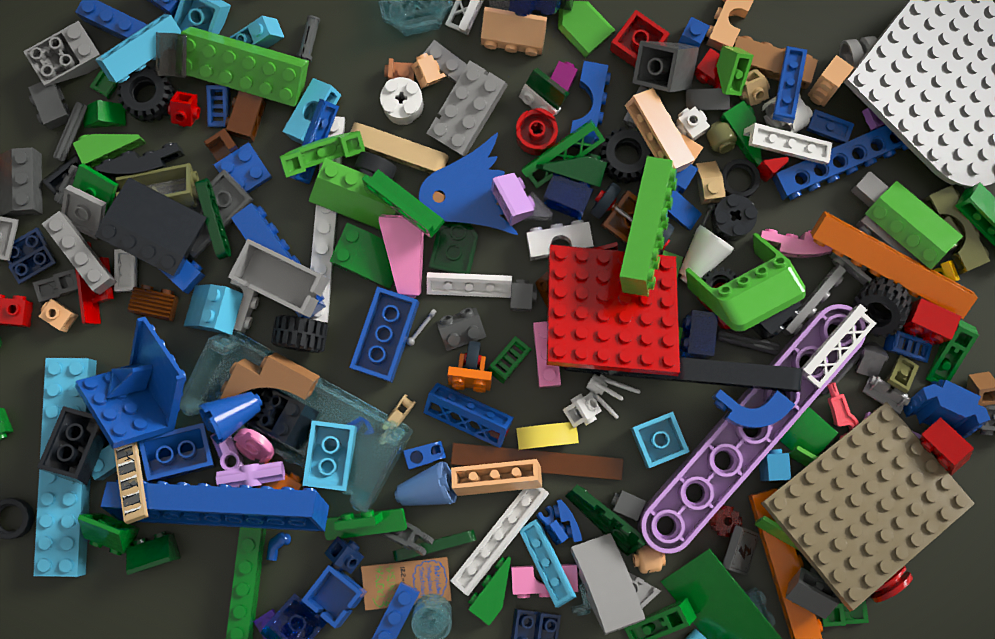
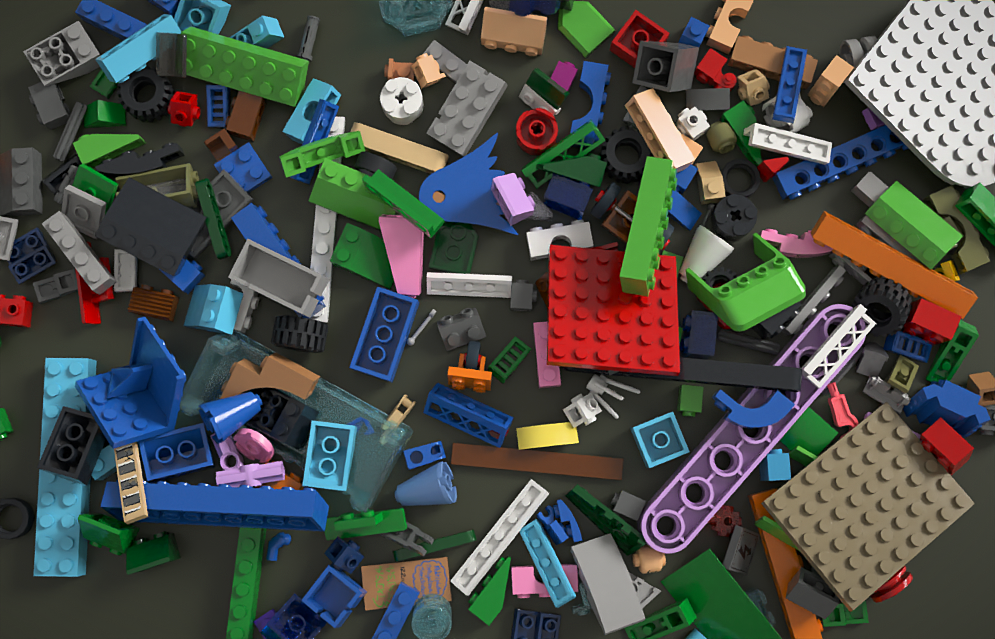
light nougat brick [39,299,79,333] -> none
light nougat brick [451,459,542,496] -> none
bright green slope [716,46,754,96] -> none
blue plate [806,109,854,144] -> none
none -> bright green brick [677,385,703,417]

